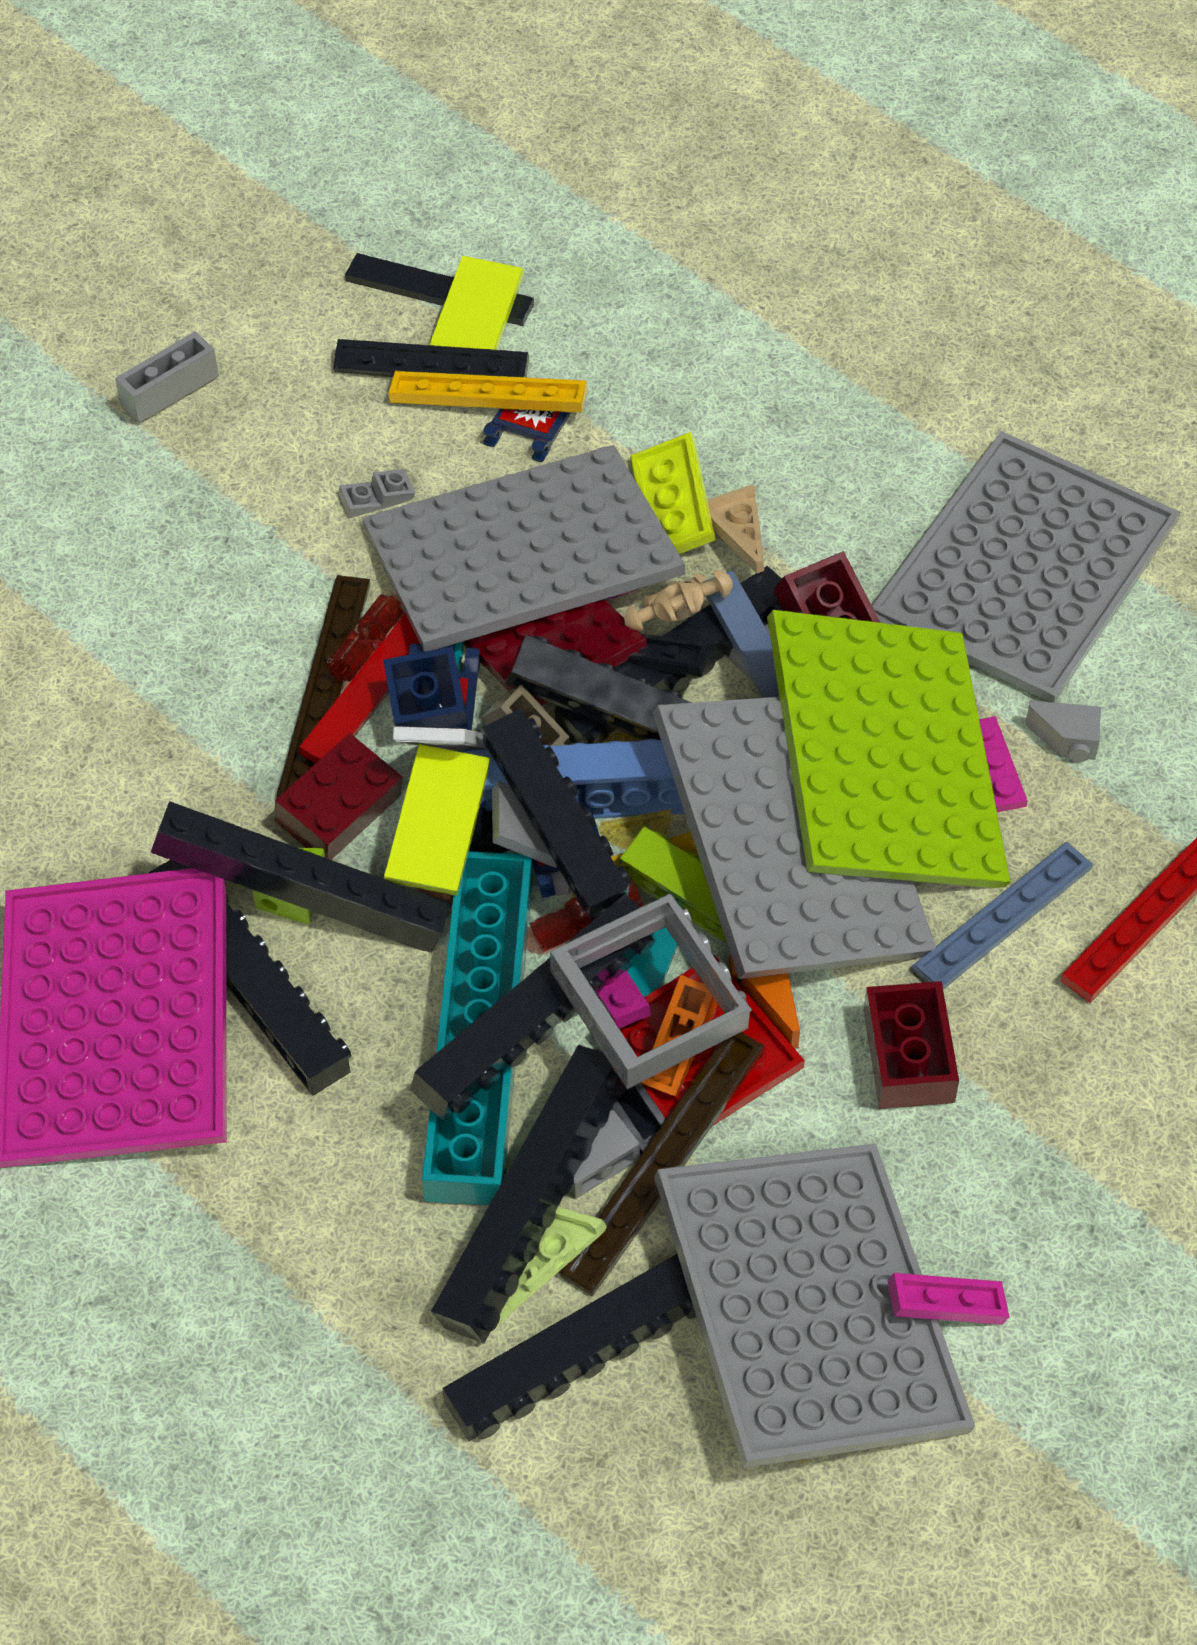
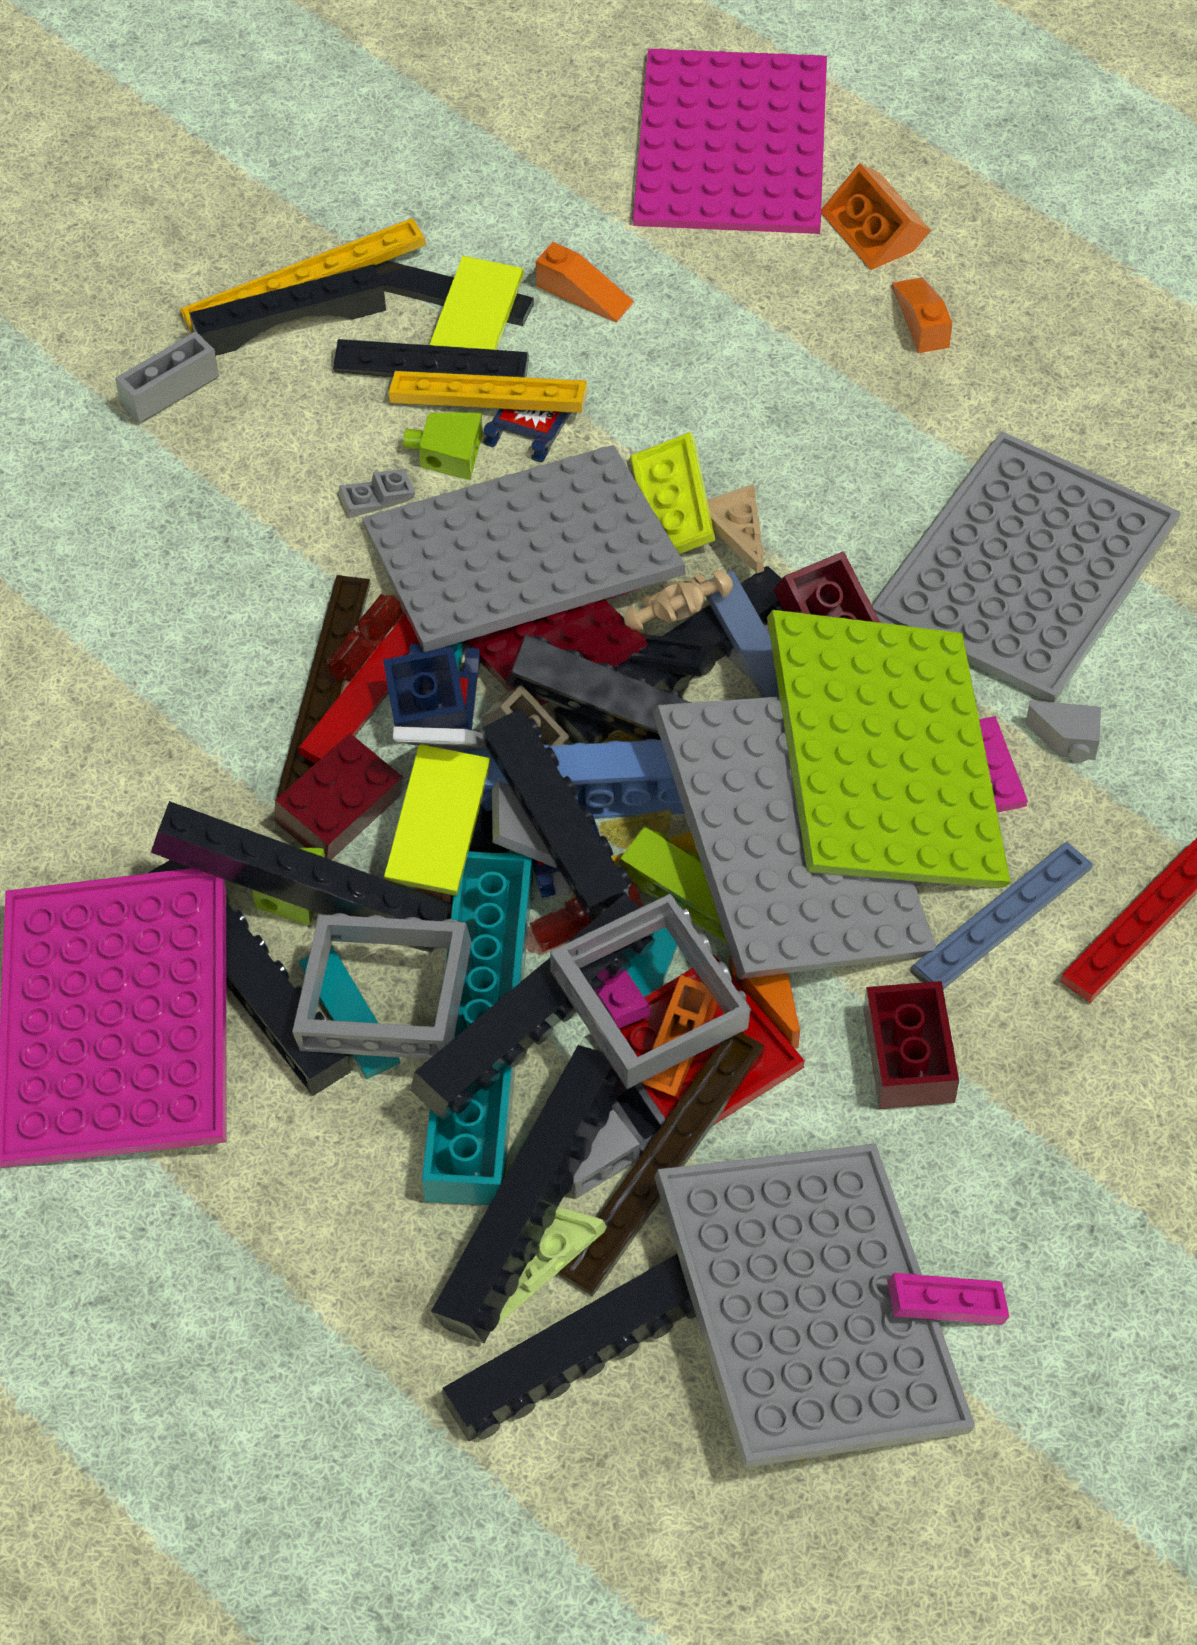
none -> yellow tile [180,218,426,333]
none -> black arch [189,264,386,356]
none -> light grey window [292,913,472,1059]
none -> teal tile [299,945,400,1080]
none -> lime torso [403,412,483,480]
none -> orange slope [535,242,634,323]
none -> dark pink plate [633,49,827,234]
none -> orange slope [821,163,931,270]
none -> orange slope [892,277,952,353]

